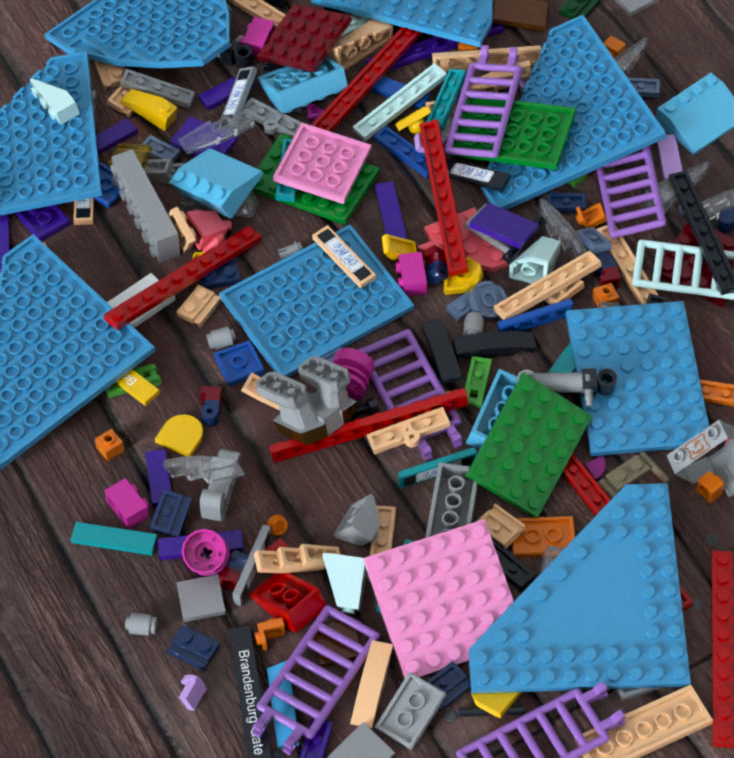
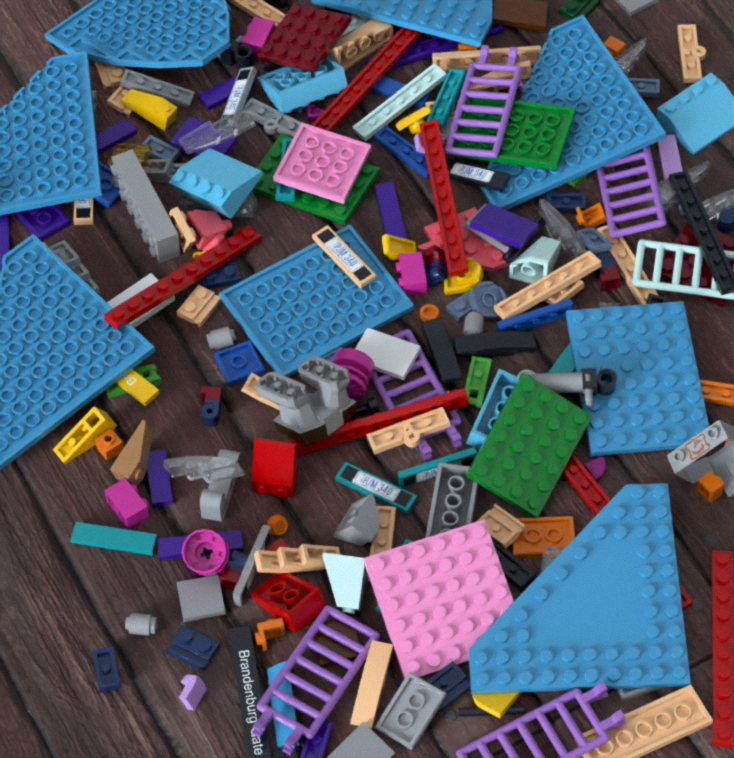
light aqua slope [30,79,80,125] -> none
dark blue plate [150,489,192,537] -> none
yellow tile [155,415,203,458] -> none
light grey pin [278,241,303,260] -> none
orange plate [593,283,619,308] -> none
dark tan plate [598,451,671,499] -> none
none -> light grey slope [48,240,101,294]
none -> yellow slope [53,406,117,464]
none -> dark blue plate [92,647,121,693]
none -> medium nougat slope [110,420,153,487]
none -> red slope [252,437,298,498]
none -> tile [335,462,417,515]
none -> white tile [355,328,421,380]
none -> orange tile [420,304,439,322]
none -> light nougat hinge [677,24,706,83]

